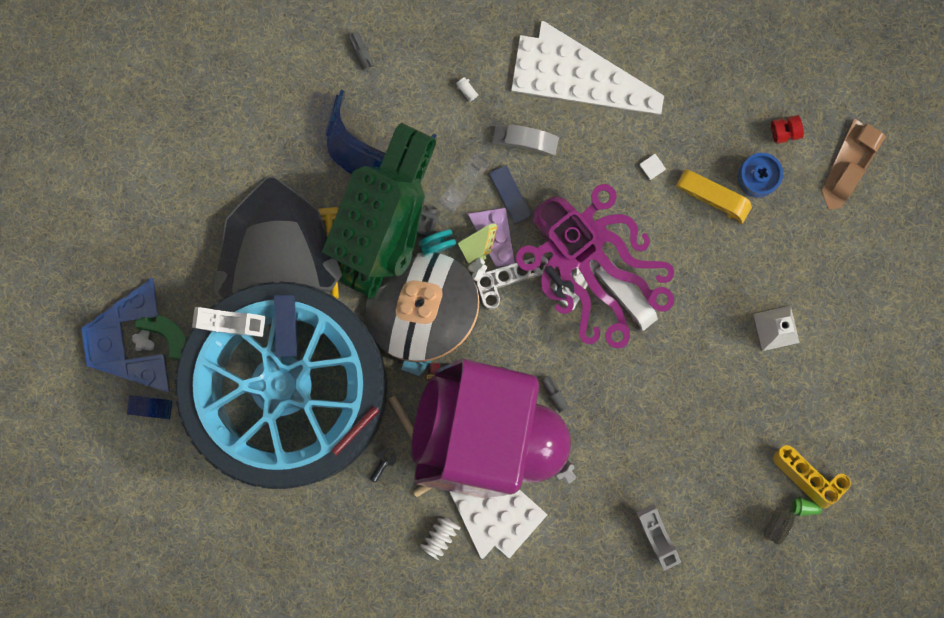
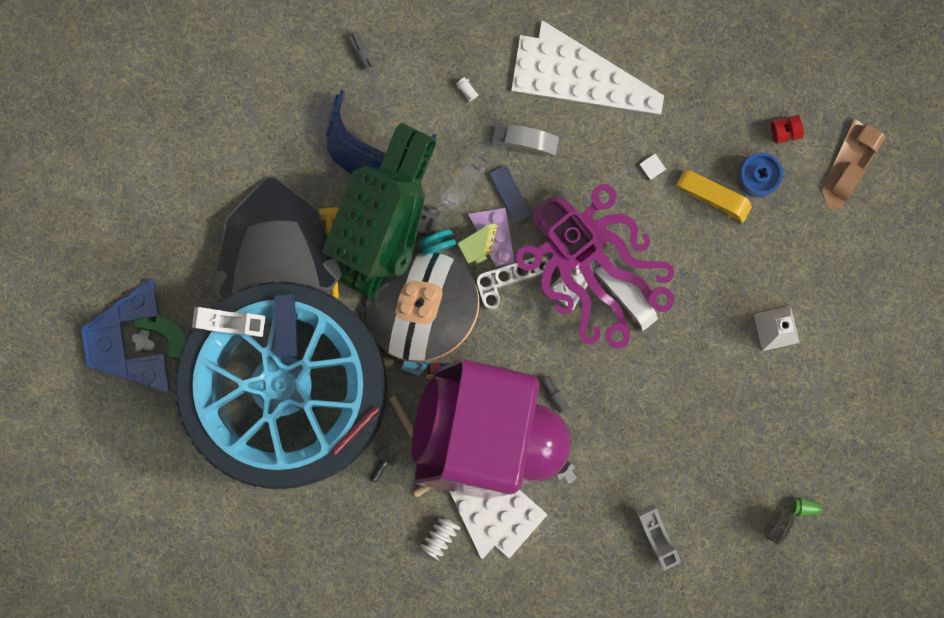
clear blue tile [127,395,173,419] -> none
white piece [468,258,487,281] -> none
black bar [545,265,574,299] -> none
yellow beam [773,445,851,509] -> none

